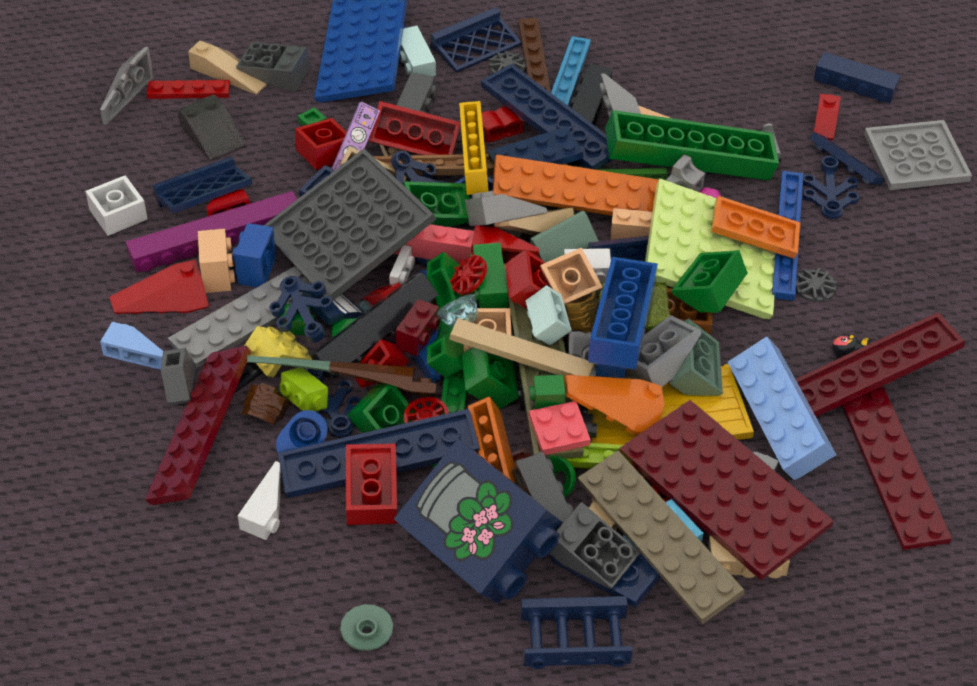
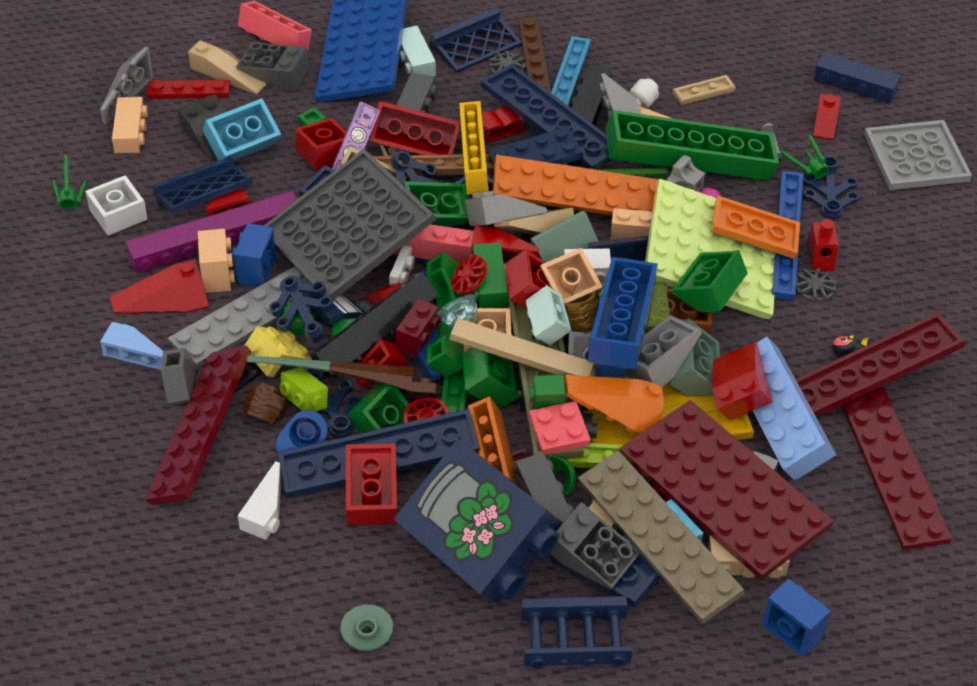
dark blue plate [810,132,885,185] -> none
none -> green plant [52,155,87,209]
none -> light nougat brick [112,97,148,153]
none -> medium azure brick [202,98,281,161]
none -> coral brick [238,1,312,52]
none -> white head [629,78,659,108]
none -> tan tile [672,75,736,105]
none -> red slope [712,342,773,421]
none -> blue brick [762,579,830,657]
none -> green plant [779,135,829,179]
none -> red torso [807,219,838,272]

